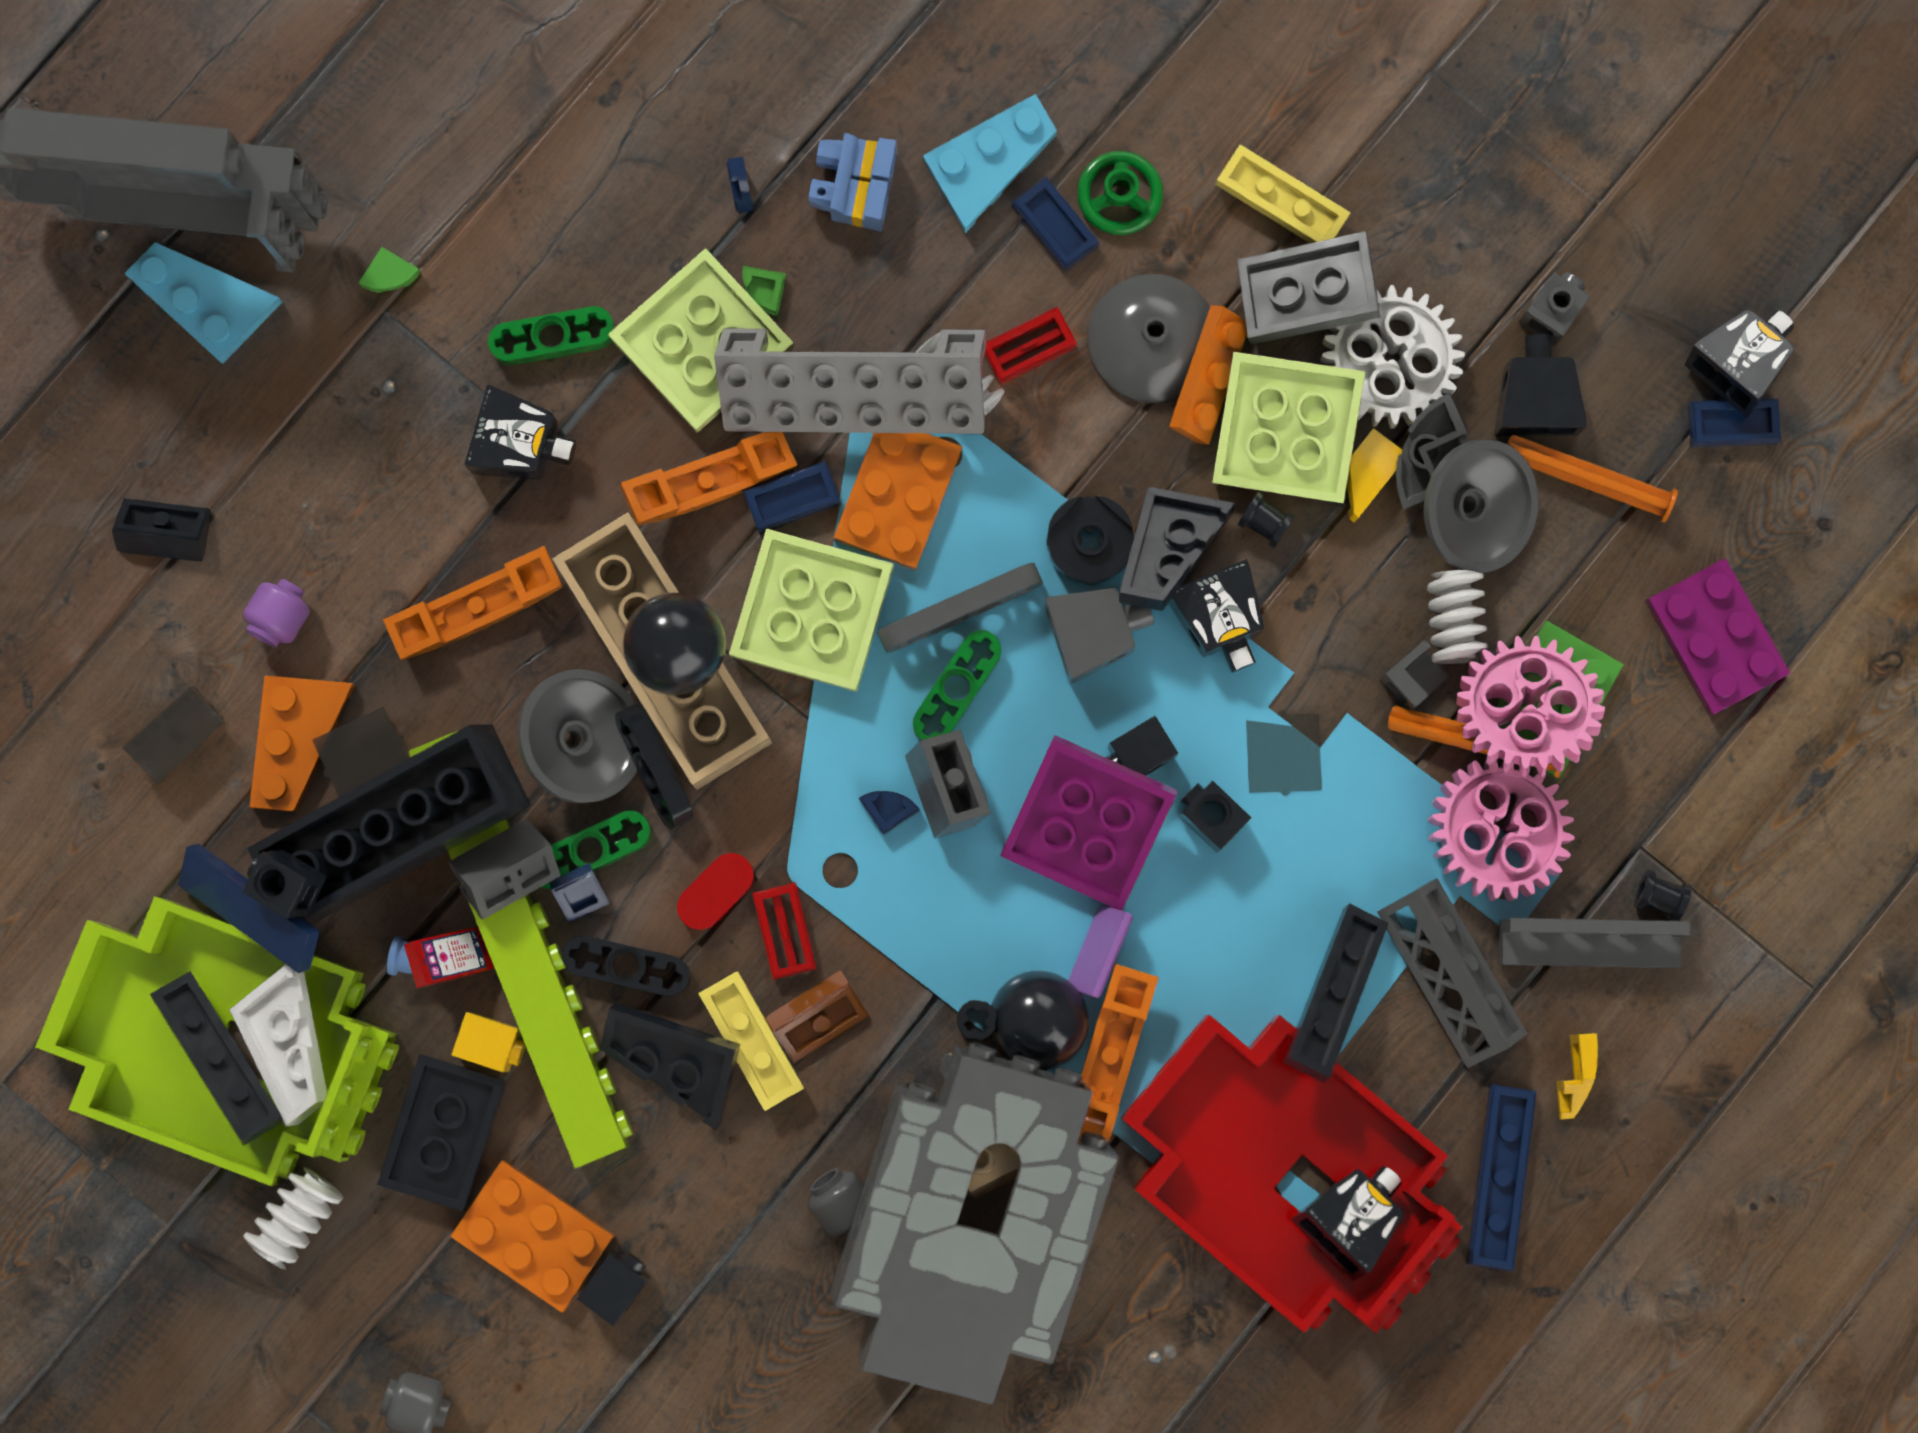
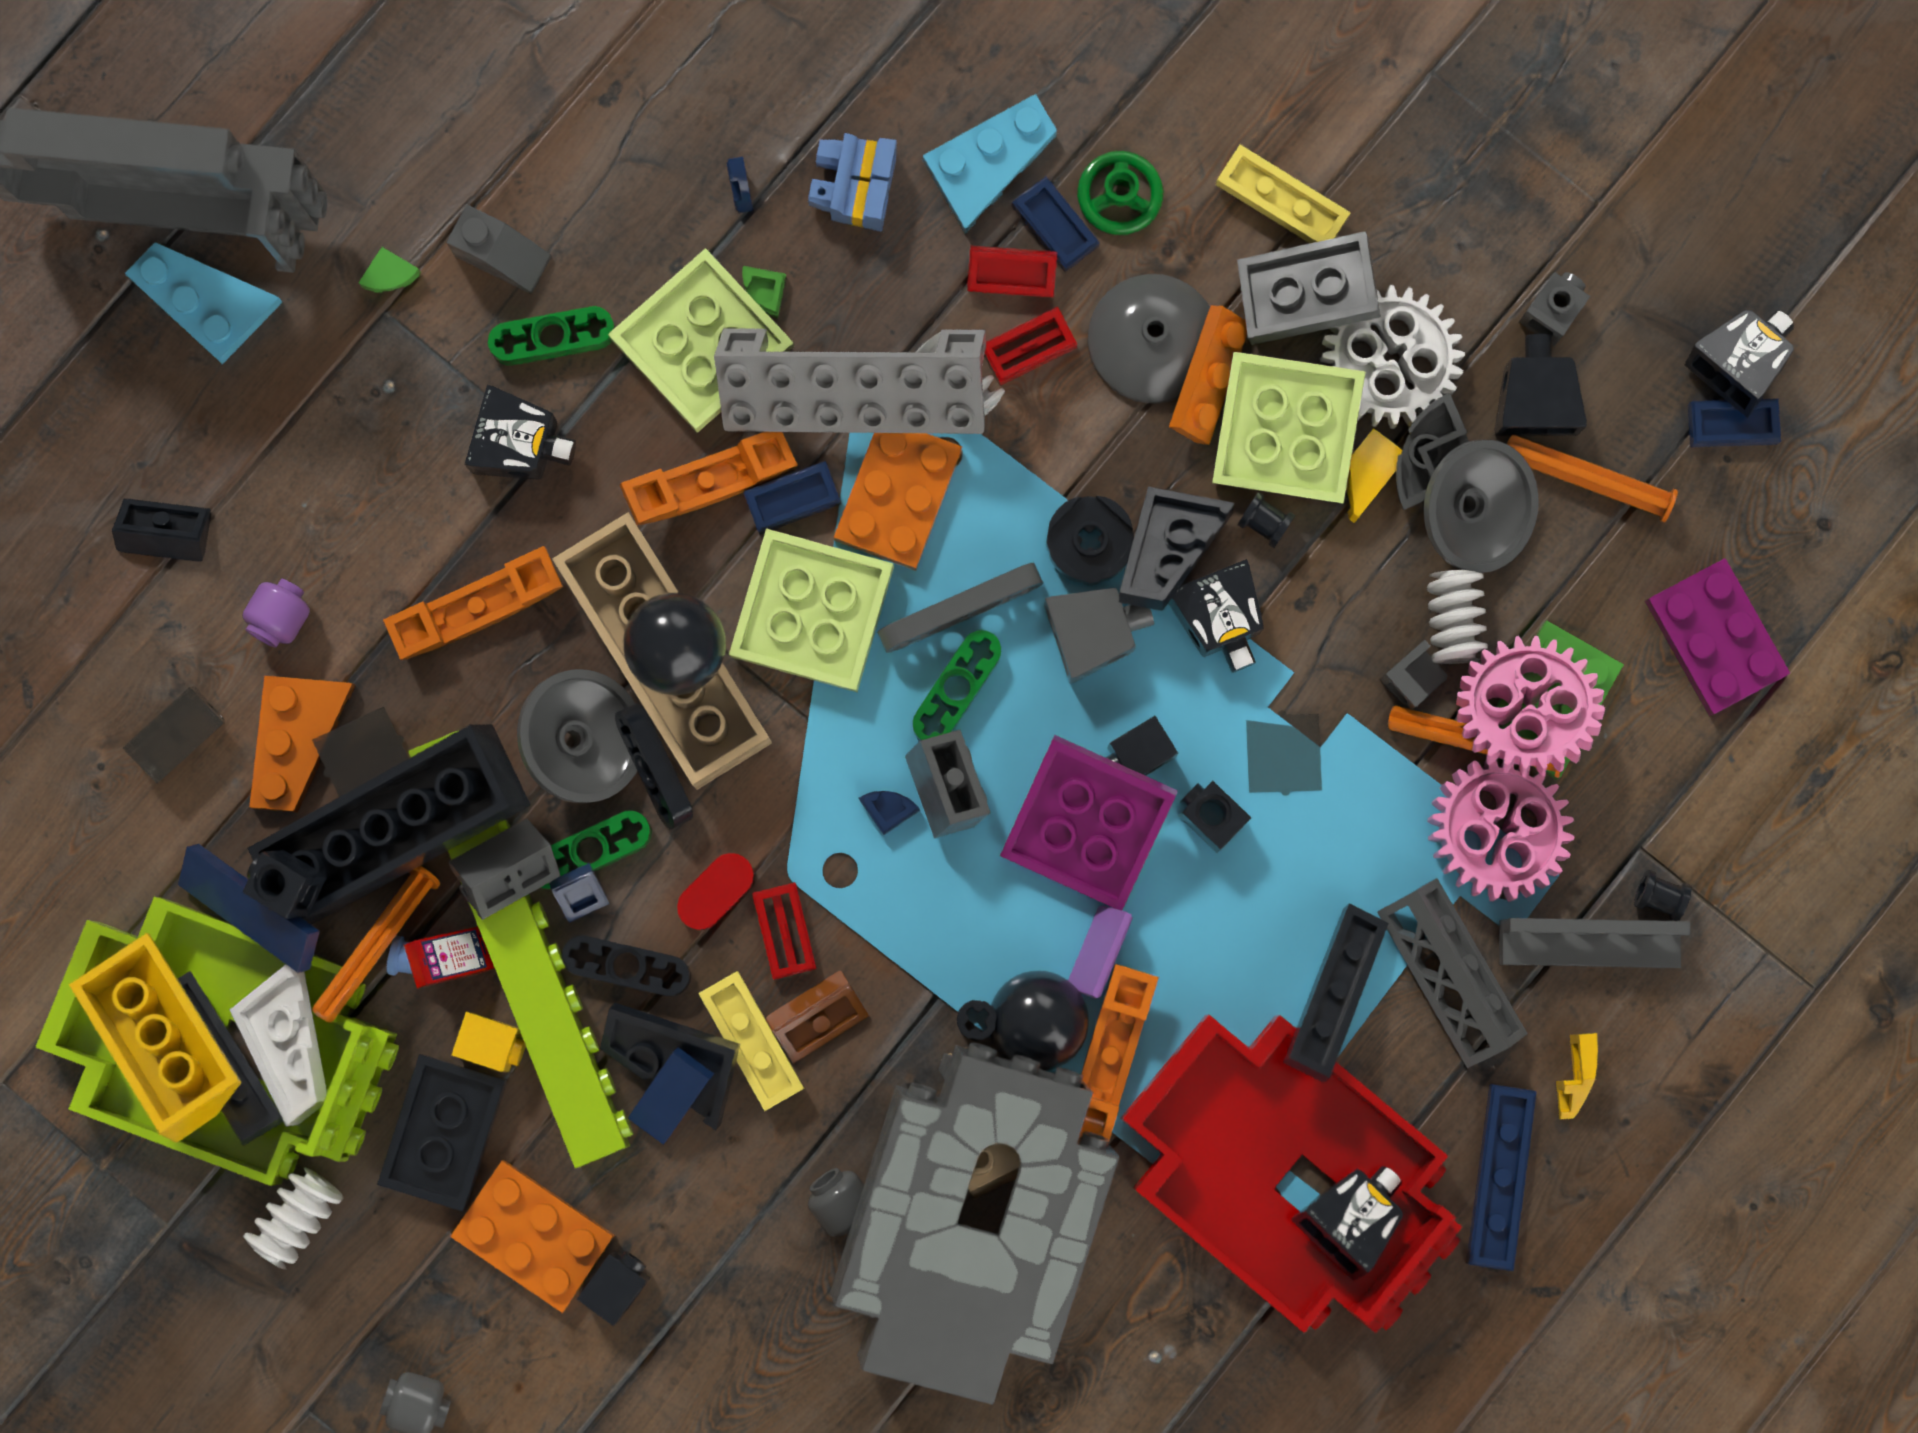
none -> yellow slope [69,933,241,1143]
none -> orange axle [312,866,440,1023]
none -> dark grey slope [446,204,552,294]
none -> dark blue tile [628,1047,714,1145]
none -> red tile [967,245,1057,298]

